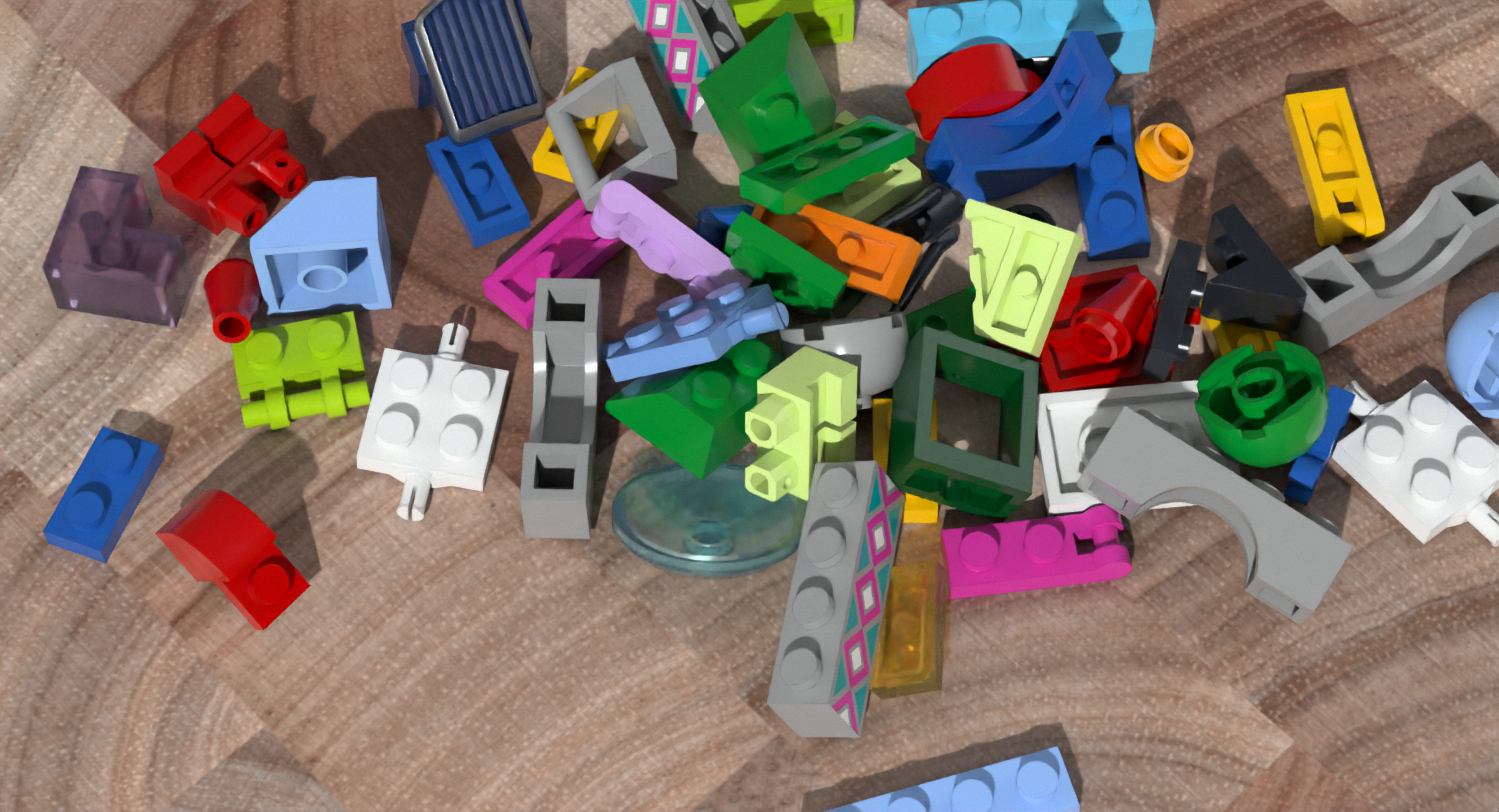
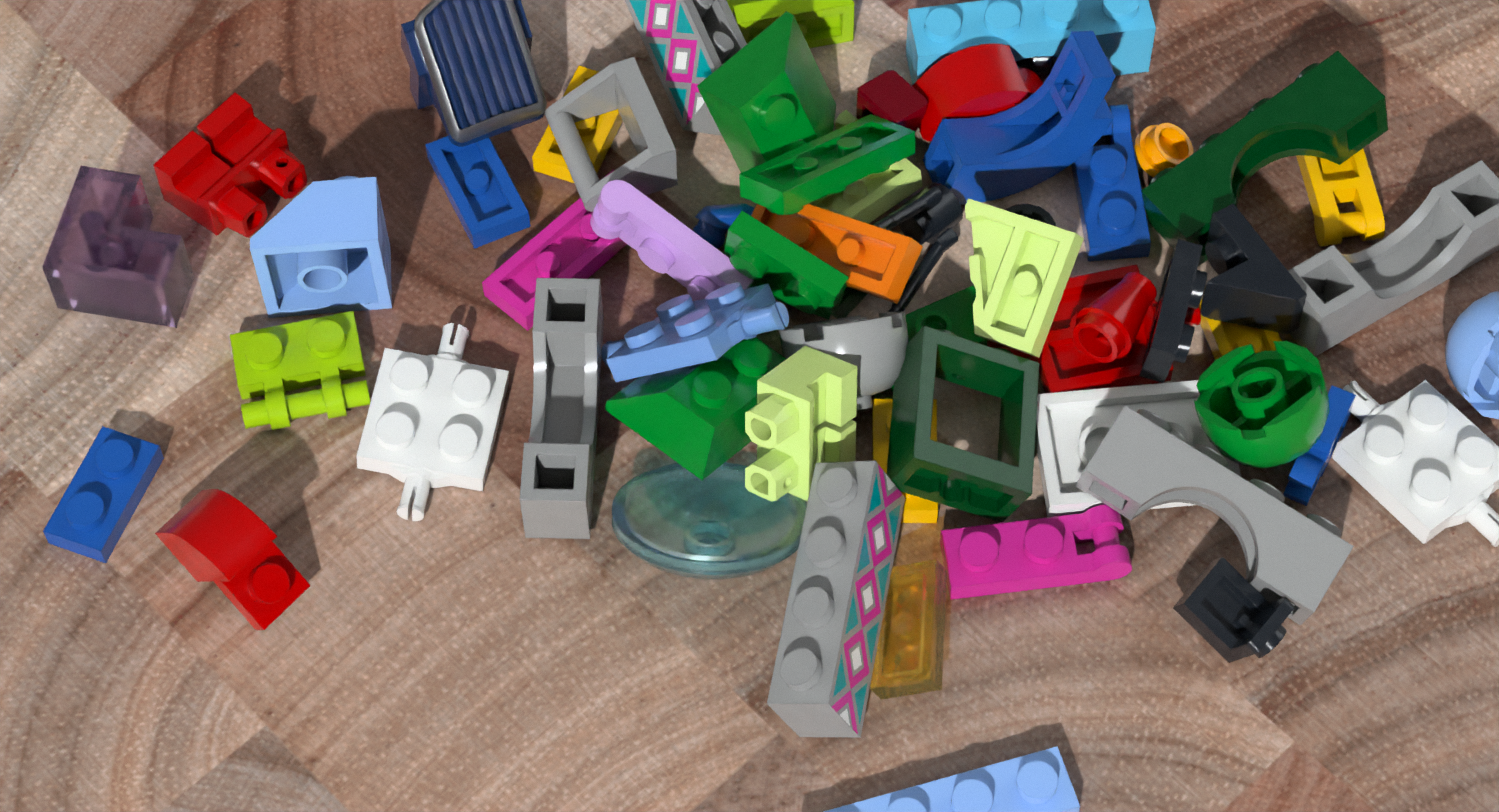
red cone [203,258,263,343] -> none
none -> dark red slope [856,70,928,132]
none -> dark green arch [1141,51,1388,266]
none -> black bracket [1173,557,1295,663]

